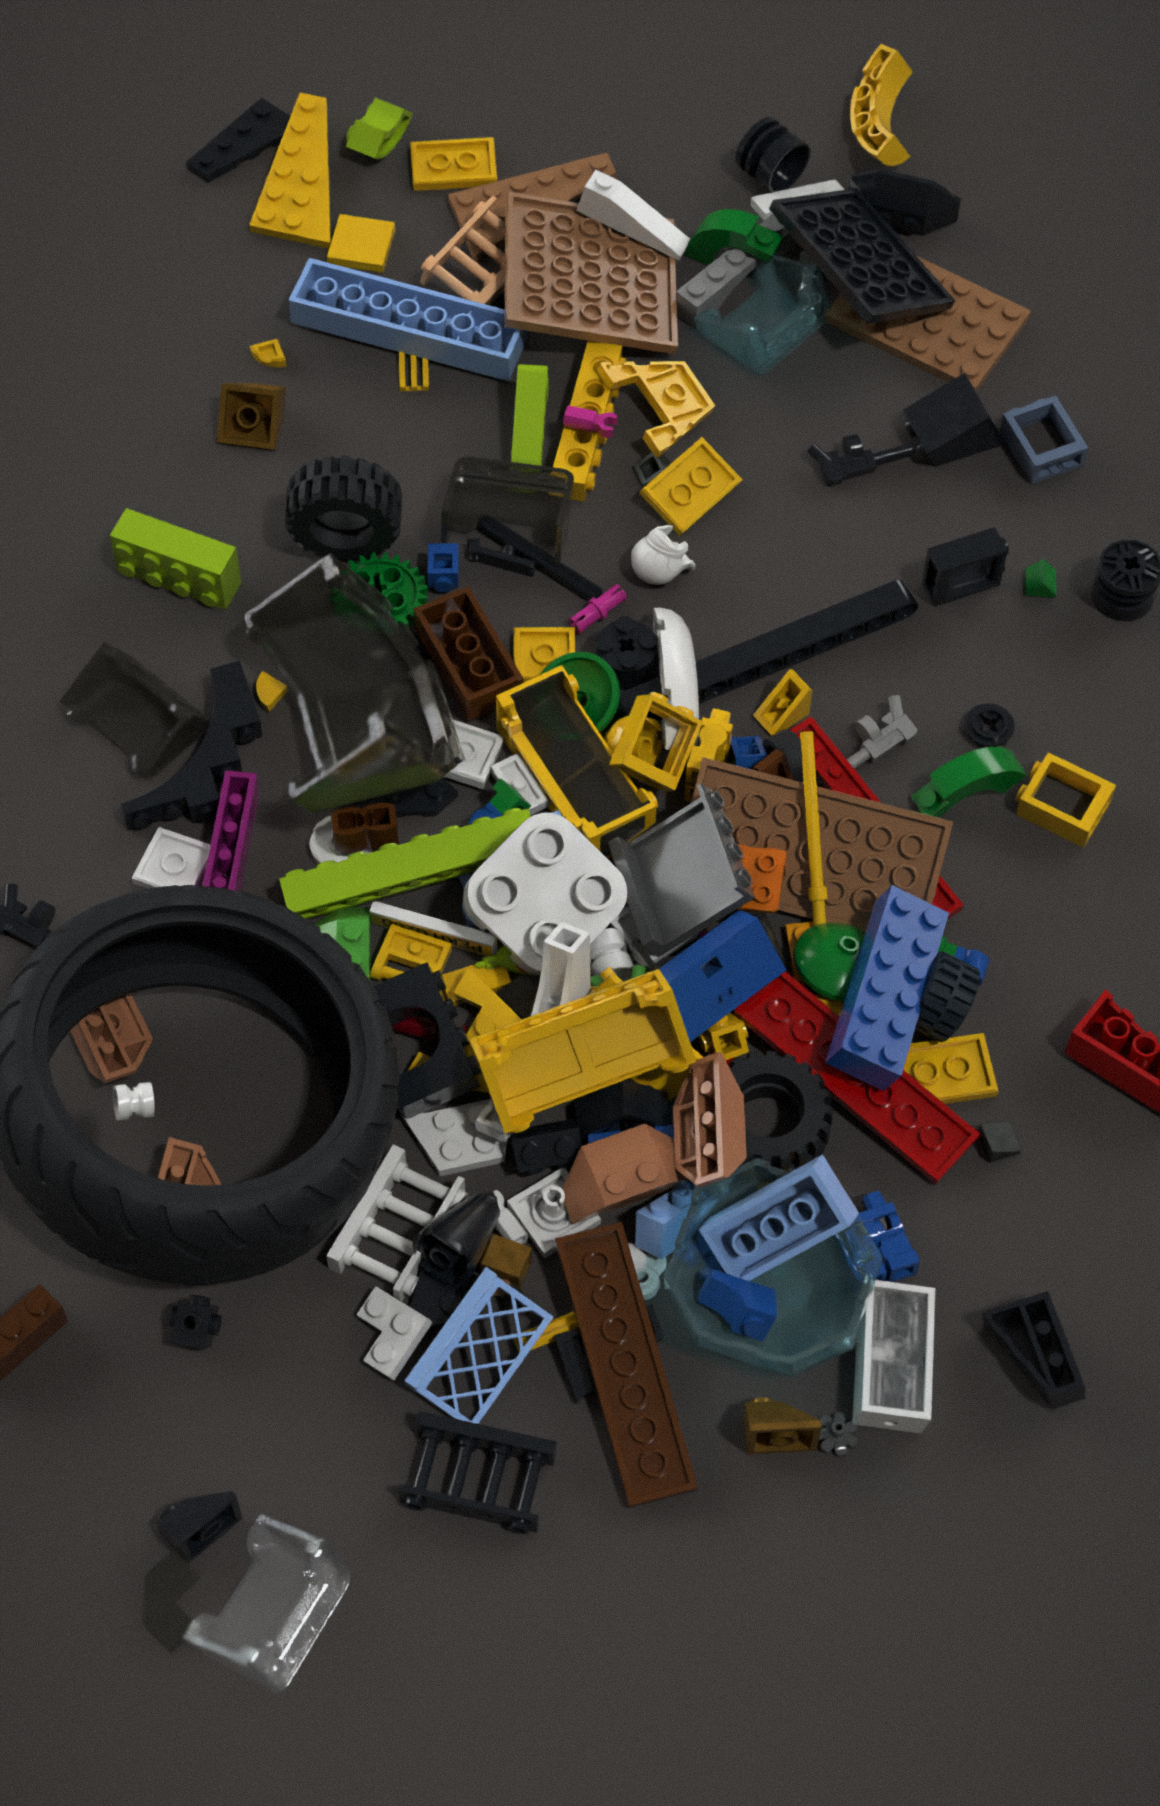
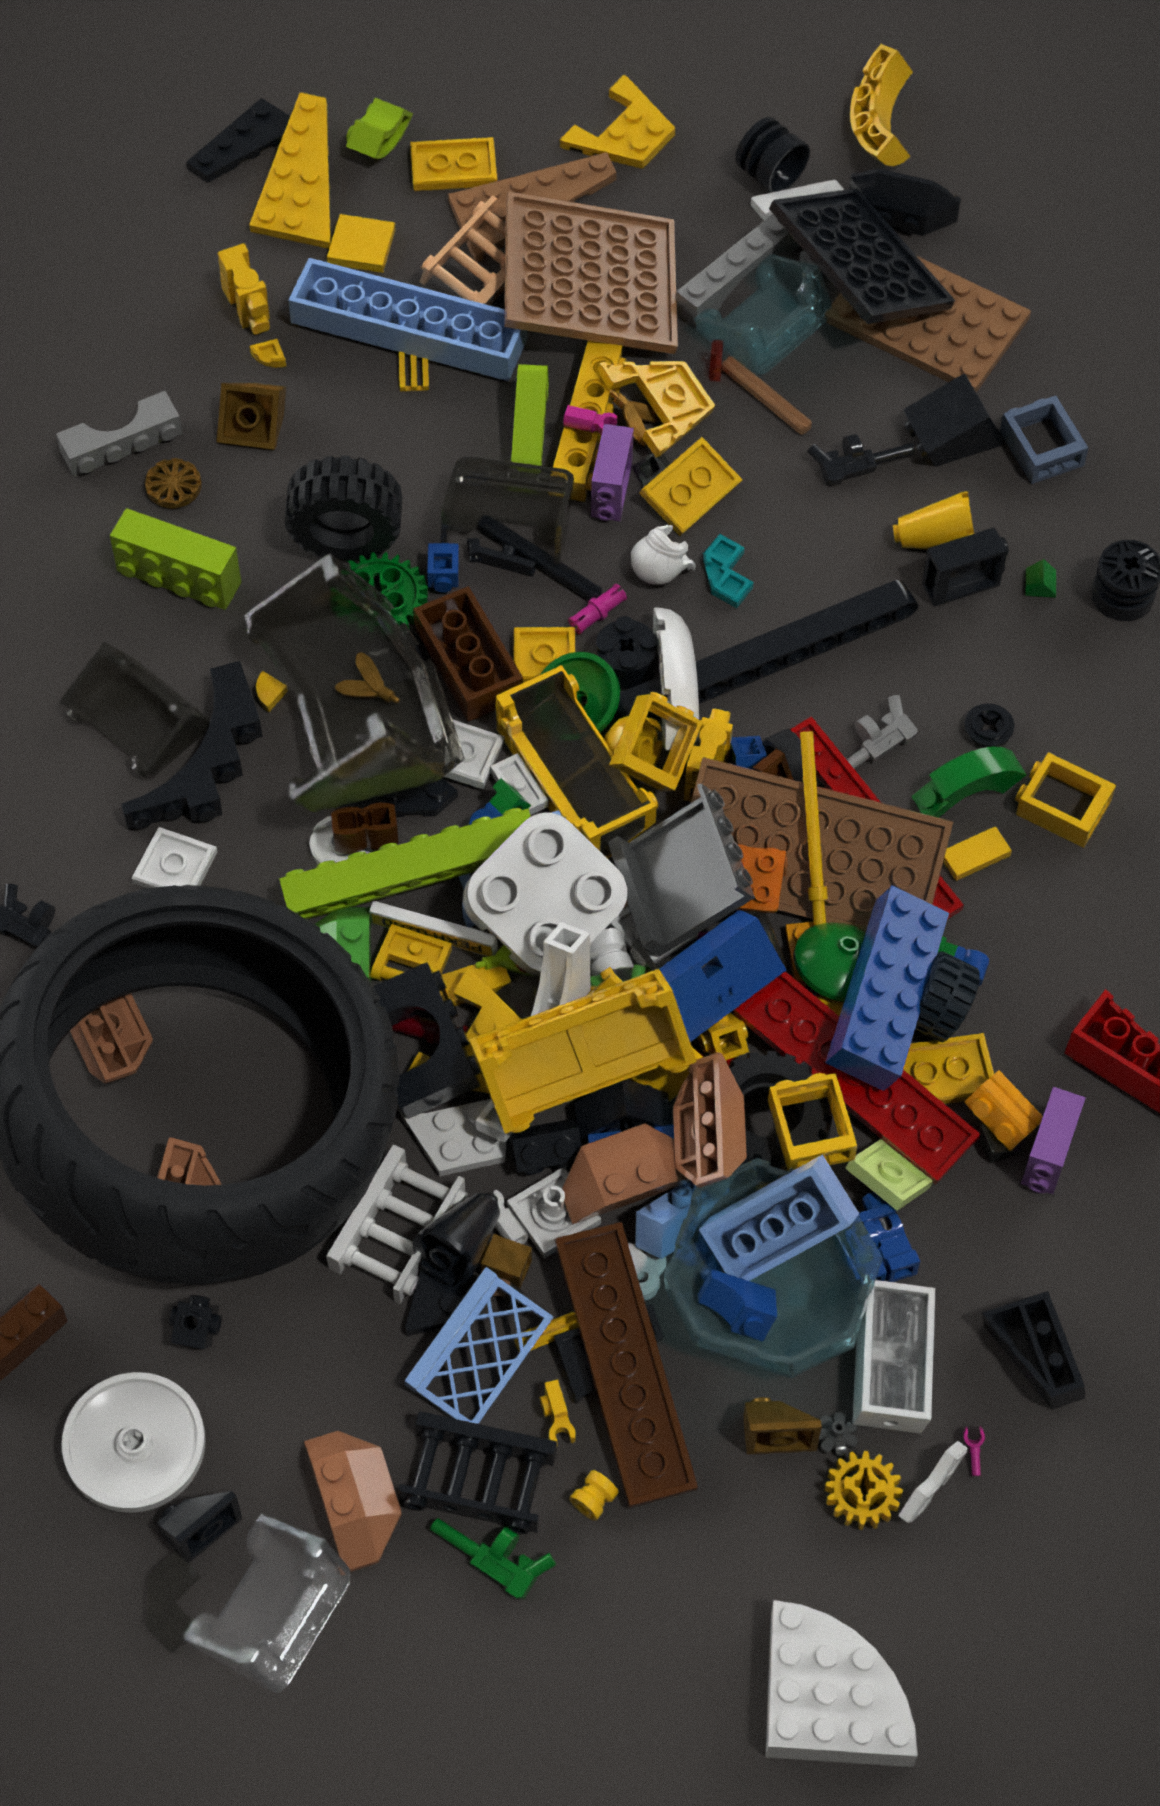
white wheel [113,1082,155,1121] -> none
magenta brick [203,770,260,891] -> none
white plate [357,1286,433,1381] -> none
white wedge [577,169,691,260] -> none
green arch [685,209,783,266] -> none
yellow slope [753,669,812,736] -> none
none -> light grey arch [56,391,183,477]
none -> white dish [62,1372,206,1513]
none -> pearl gold wheel [145,458,202,508]
none -> yellow hips [217,243,270,335]
none -> nougat wedge [304,1431,402,1574]
none -> pearl gold piece [335,652,400,703]
none -> green piece [430,1518,557,1600]
none -> yellow plate [540,1379,576,1447]
none -> yellow wing [560,75,675,169]
none -> yellow wheel [569,1470,619,1521]
none -> medium lavender window [591,424,634,521]
none -> pearl gold piece [609,390,662,446]
none -> teal tile [703,534,754,609]
none -> clear red tile [709,340,723,382]
none -> medium nougat axle [722,356,812,435]
none -> white brick [766,1600,917,1767]
none -> yellow window [768,1073,857,1173]
none -> yellow gear [824,1450,903,1530]
none -> yellowish green tile [845,1139,933,1211]
none -> yellow cone [893,491,974,549]
none -> white tile [898,1441,967,1523]
none -> yellow tile [943,826,1012,881]
none -> dark pink hand [963,1425,985,1476]
none -> light orange brick [964,1070,1043,1151]
none -> medium lavender window [1021,1087,1086,1194]

